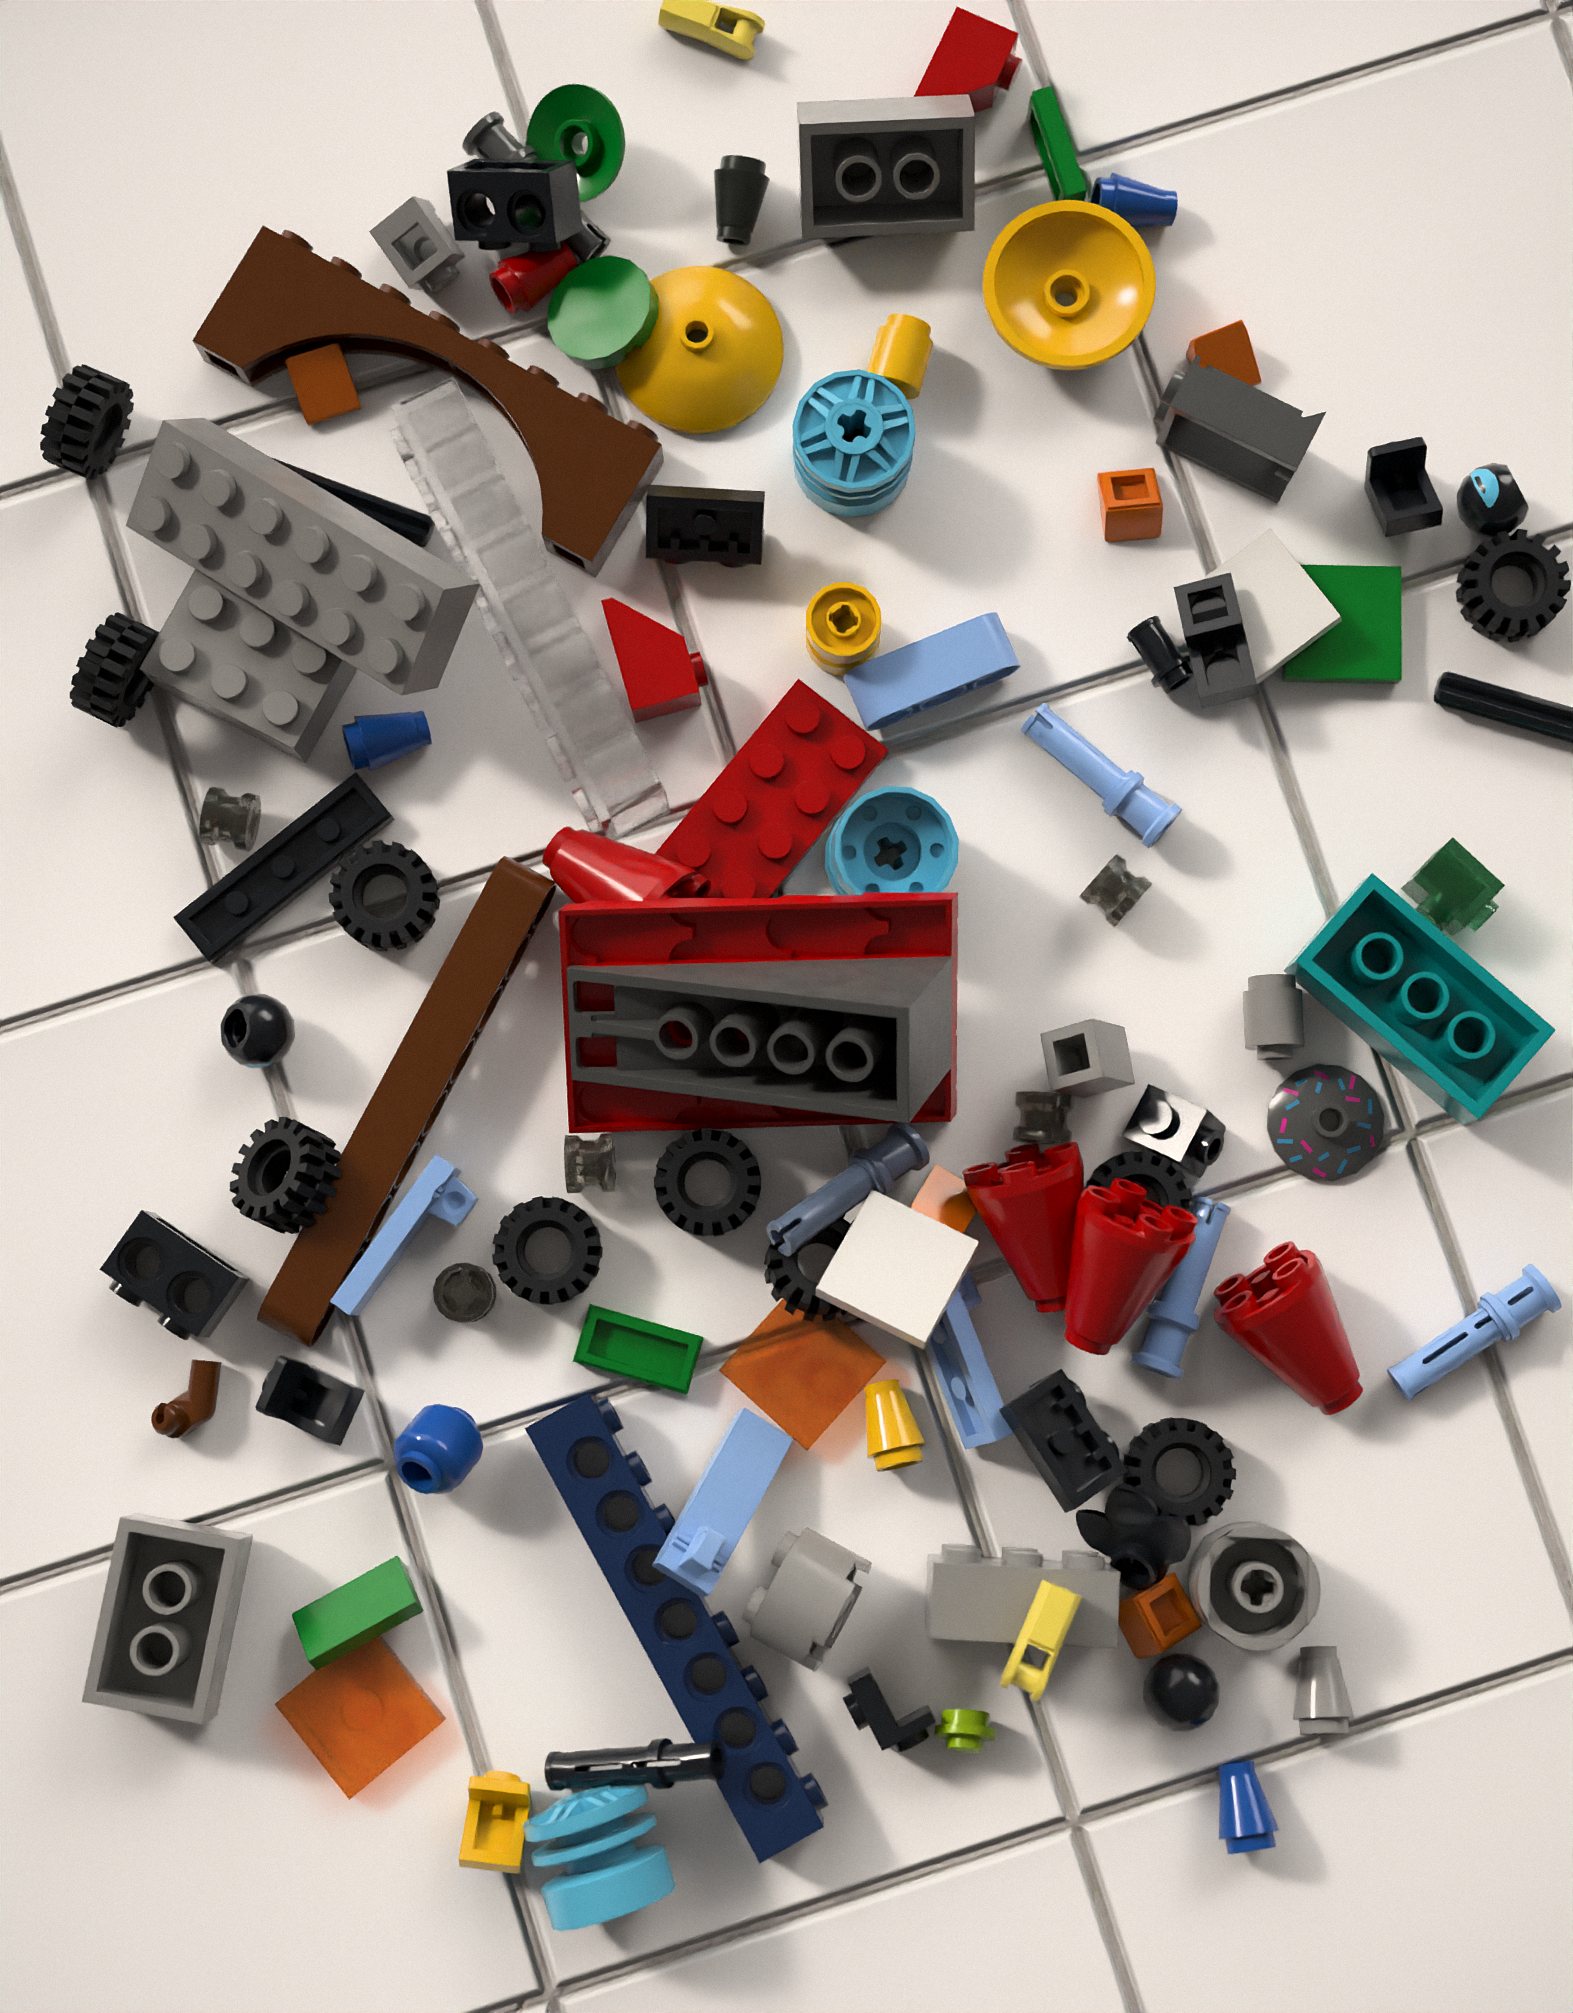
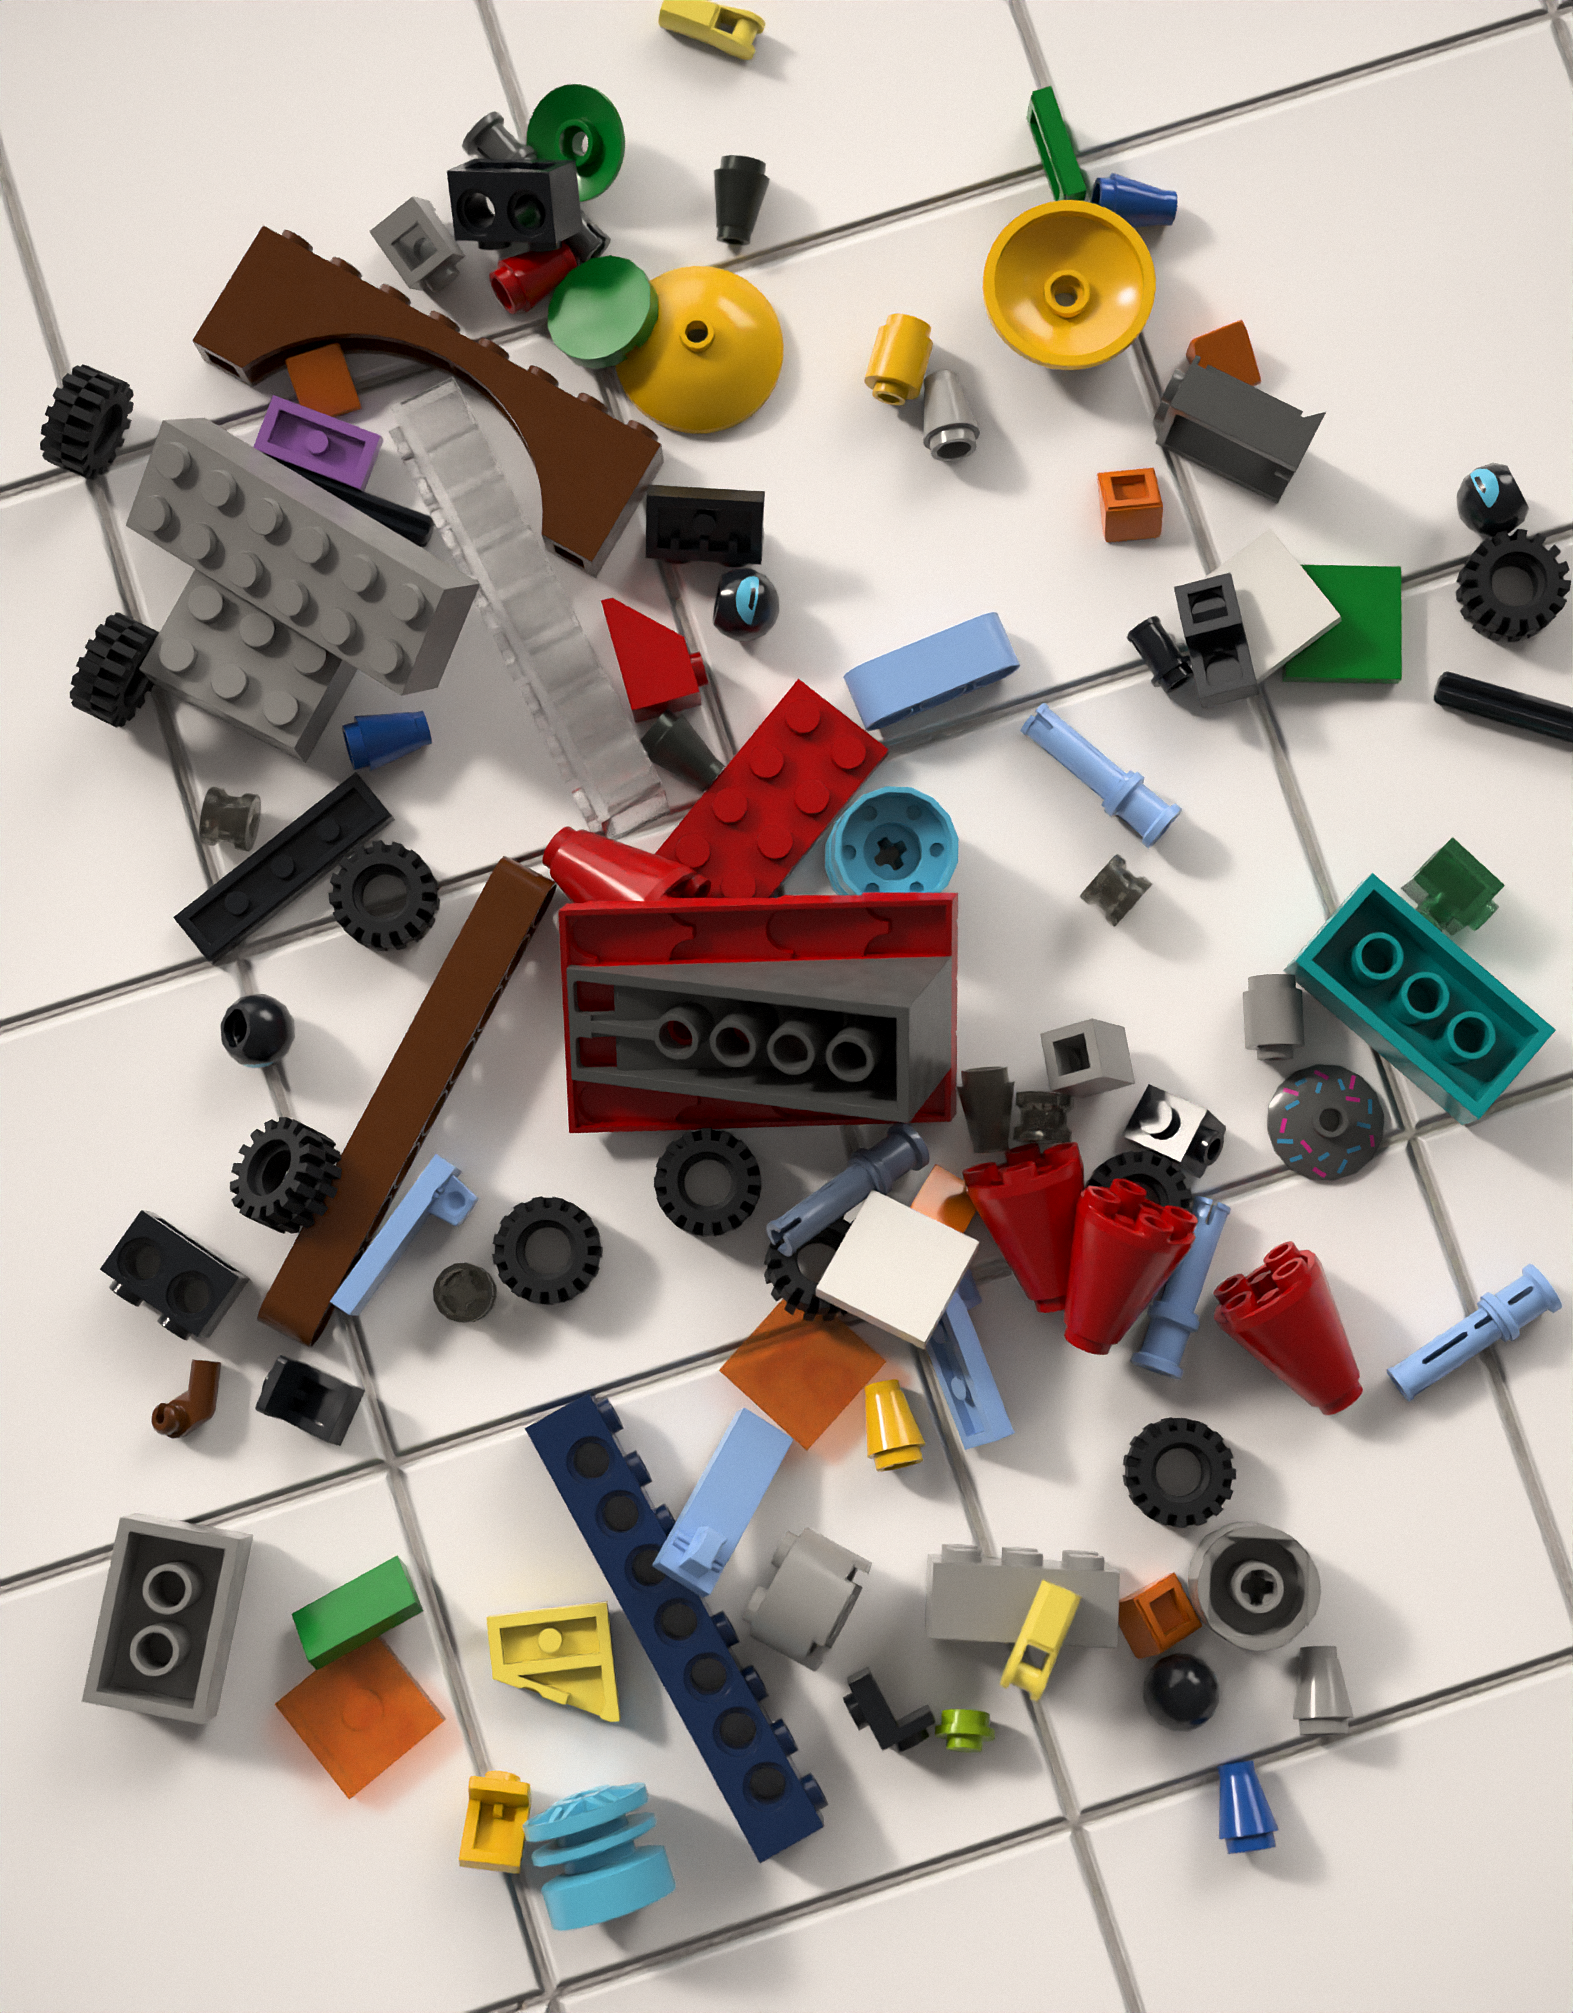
blue head [393,1404,484,1494] -> none
black pin [544,1738,726,1791] -> none
clear smoke wheel [564,1133,616,1194] -> none
green tile [573,1304,704,1395] -> none
medium azure wheel [792,369,916,518] -> none
light grey brick [796,94,975,239] -> none
yellow wheel [806,582,881,676] -> none
red slope [913,6,1023,114] -> none
black bracket [999,1368,1128,1513] -> none
black plate [1076,1484,1192,1590] -> none
black bracket [1364,437,1443,537] -> none
none -> medium lavender plate [253,395,384,491]
none -> light yellow wing [486,1601,621,1722]
none -> pearl dark grey cone [637,708,725,793]
none -> black piece [712,568,780,641]
none -> light grey cone [923,370,980,461]
none -> clear smoke cone [956,1066,1015,1153]

